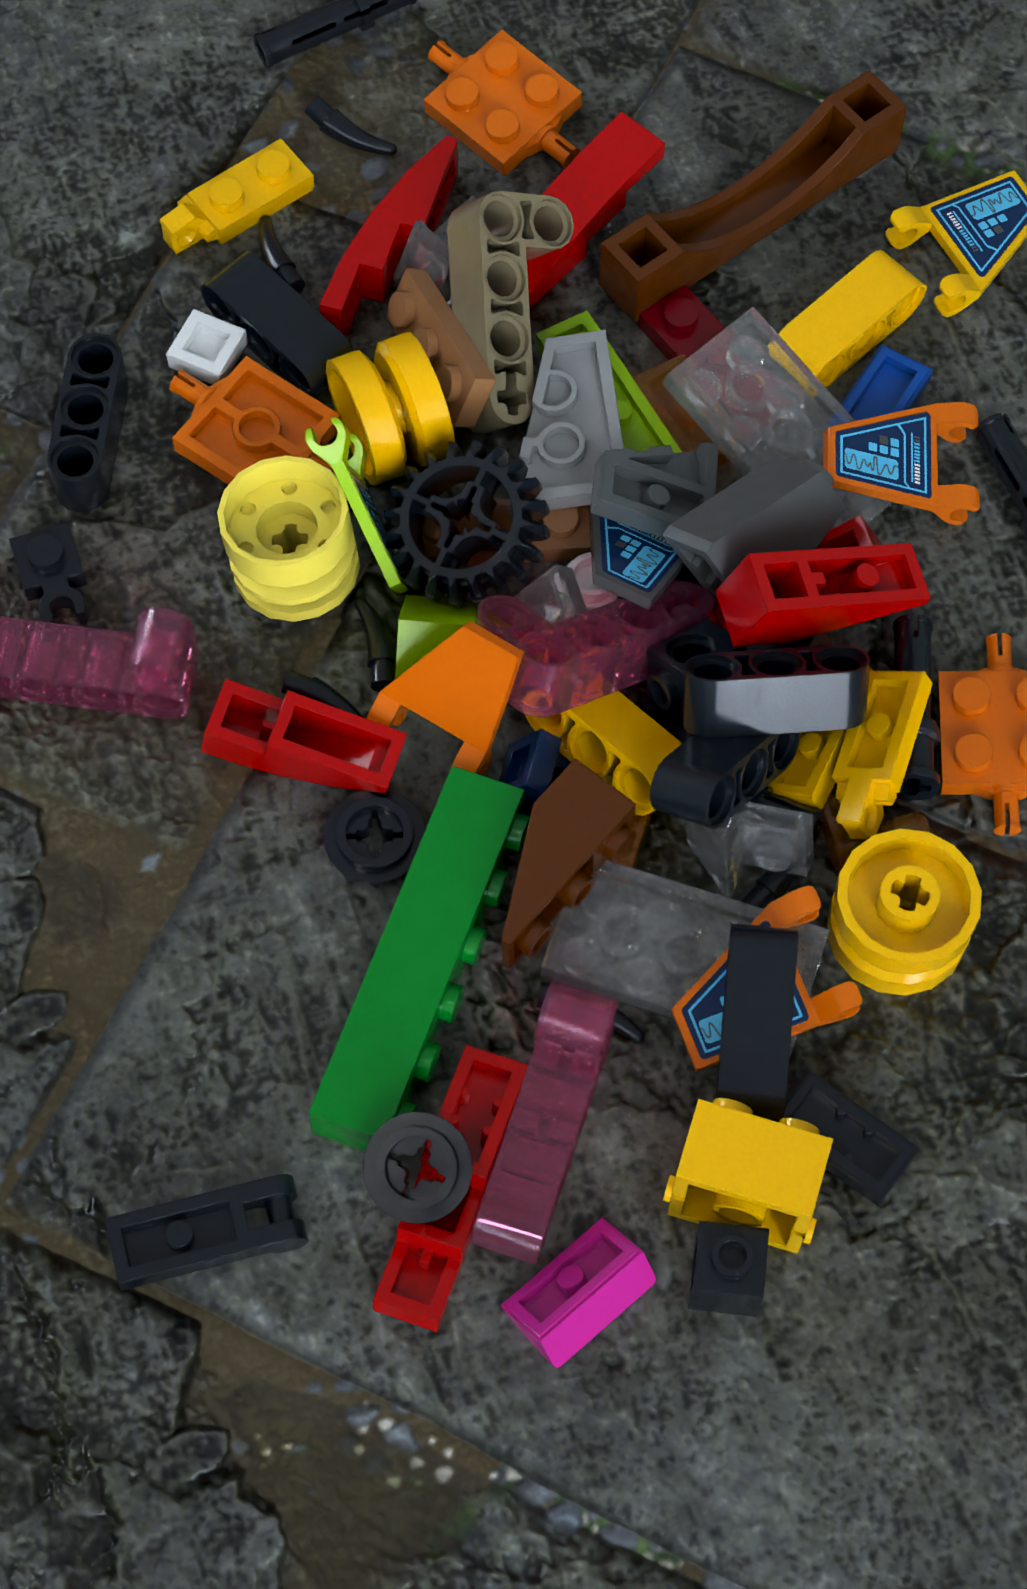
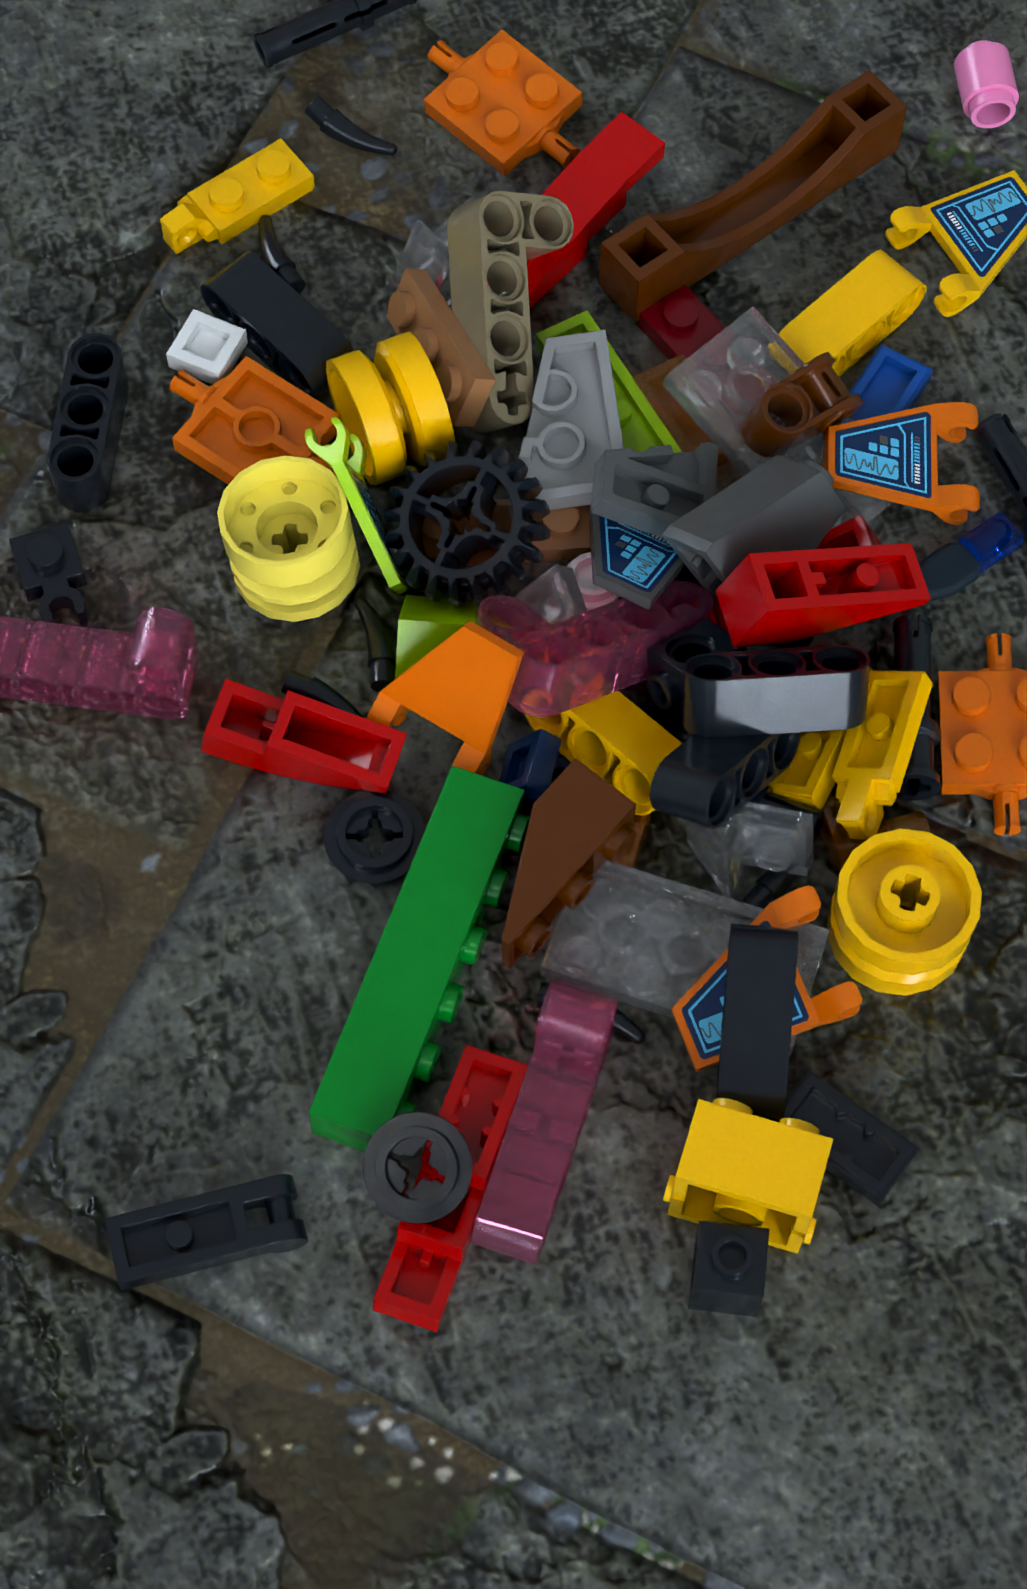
red slope [319,135,458,339] -> none
dark pink slope [500,1218,656,1368] -> none
none -> reddish brown piece [742,352,864,457]
none -> piece [919,511,1025,603]
none -> bright pink brick [954,40,1019,128]

